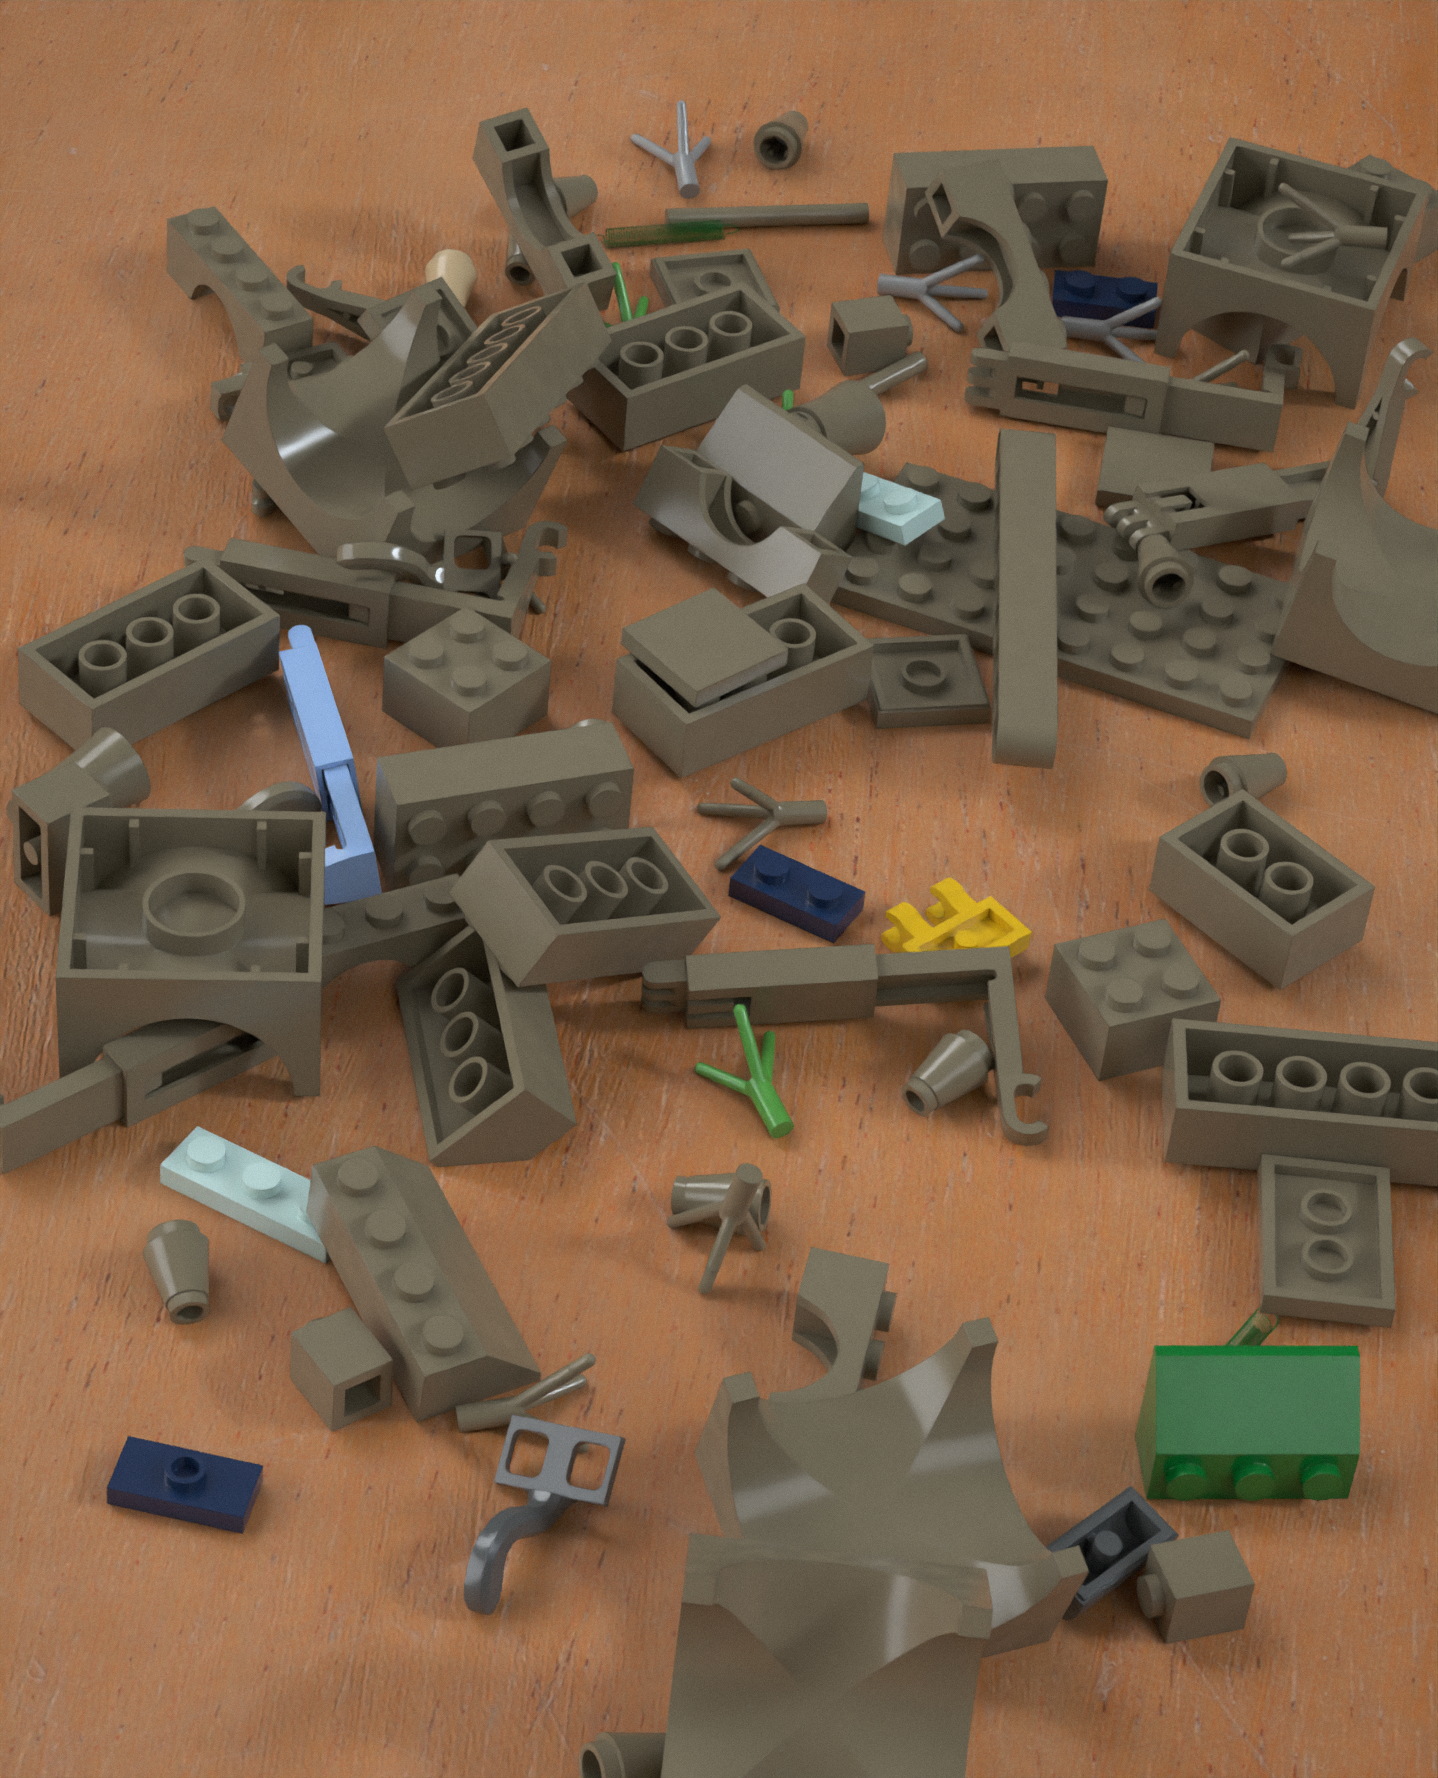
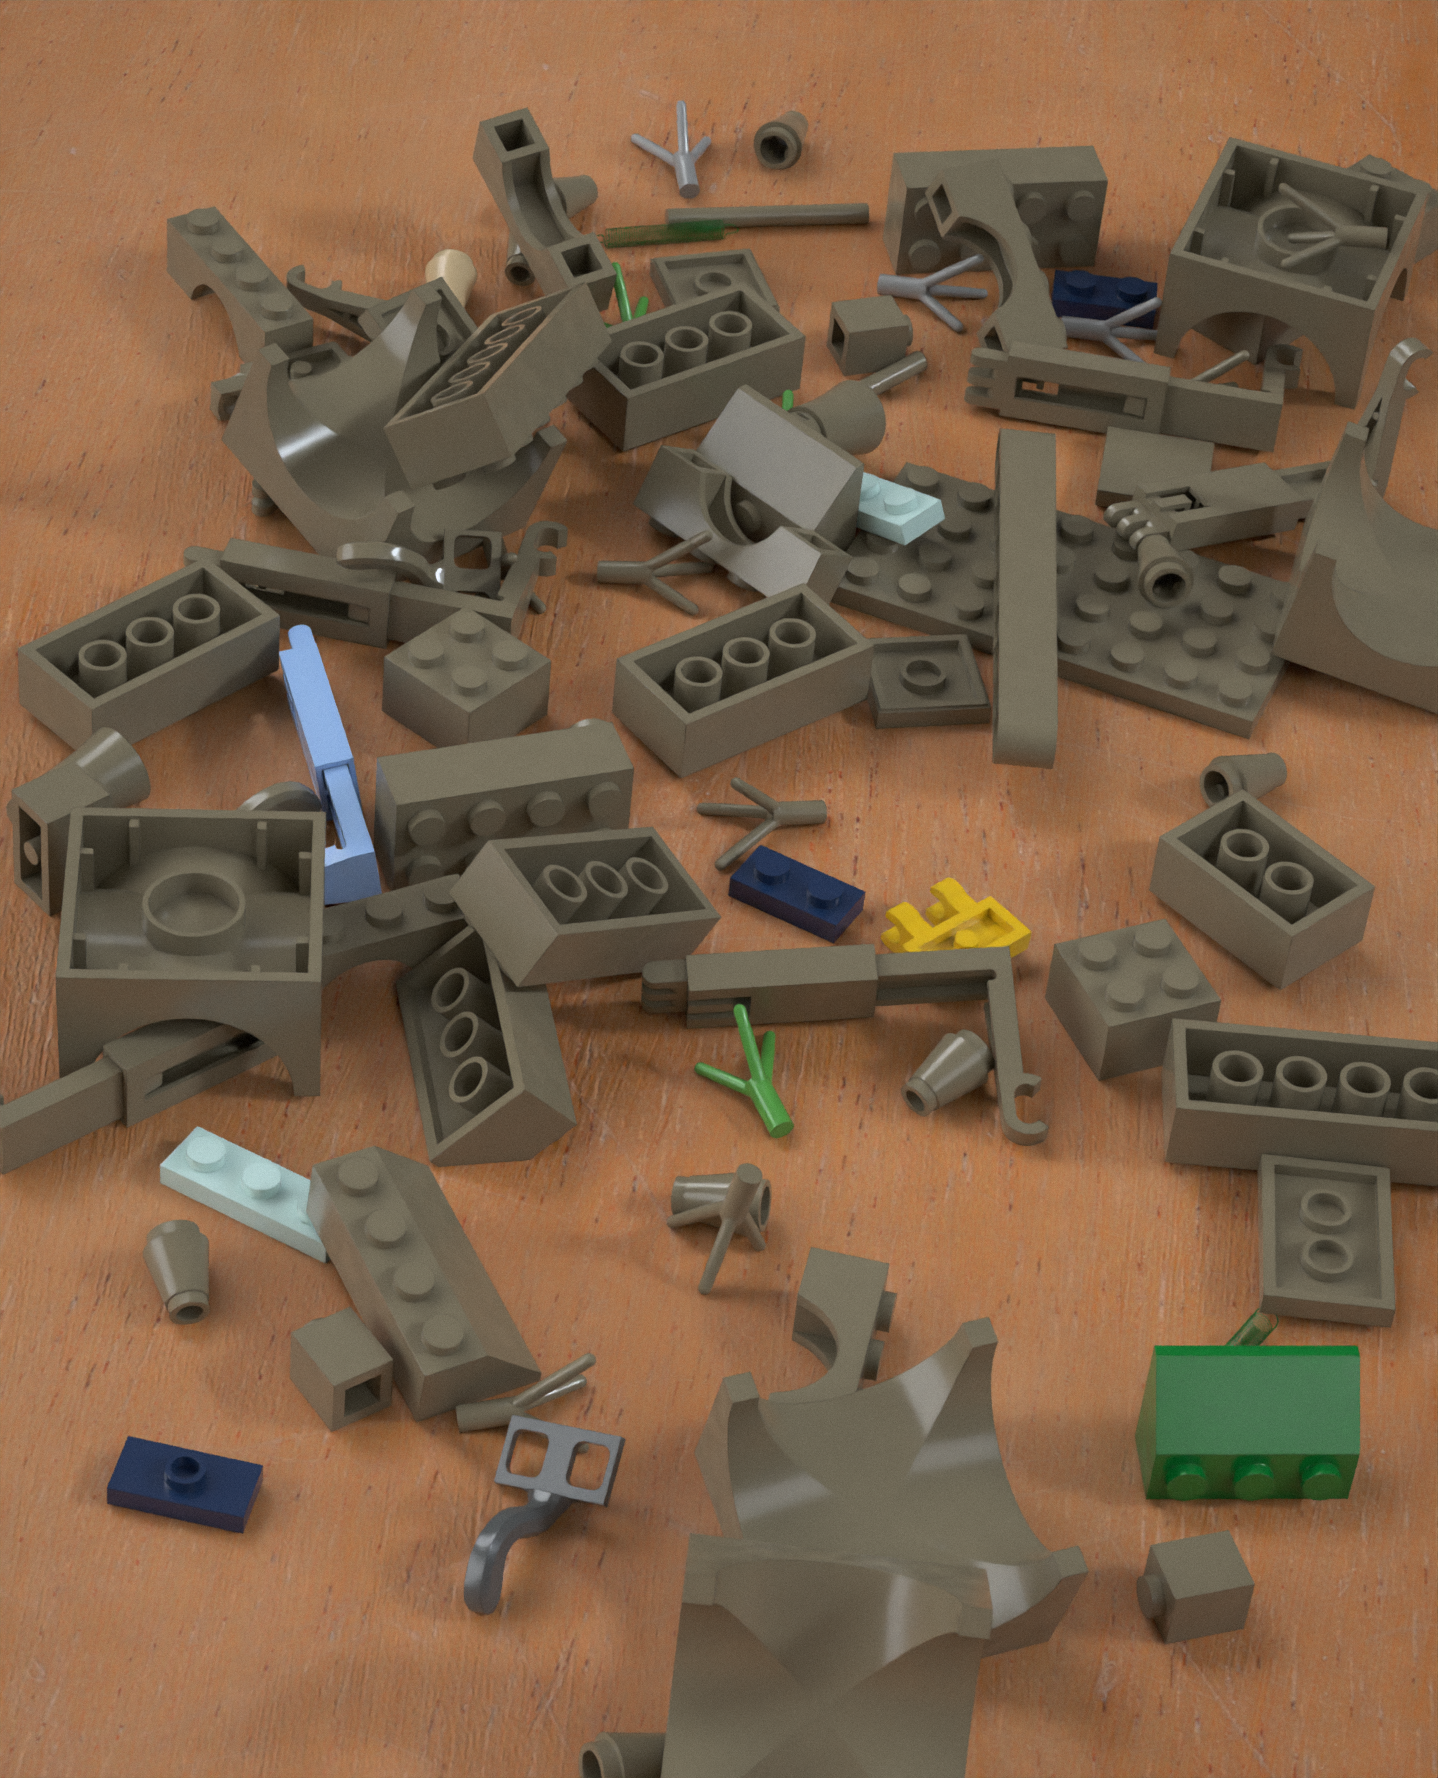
dark tan tile [621,587,788,708] -> none
dark grey brick [1046,1486,1179,1620] -> none
none -> dark tan plant [597,530,714,615]

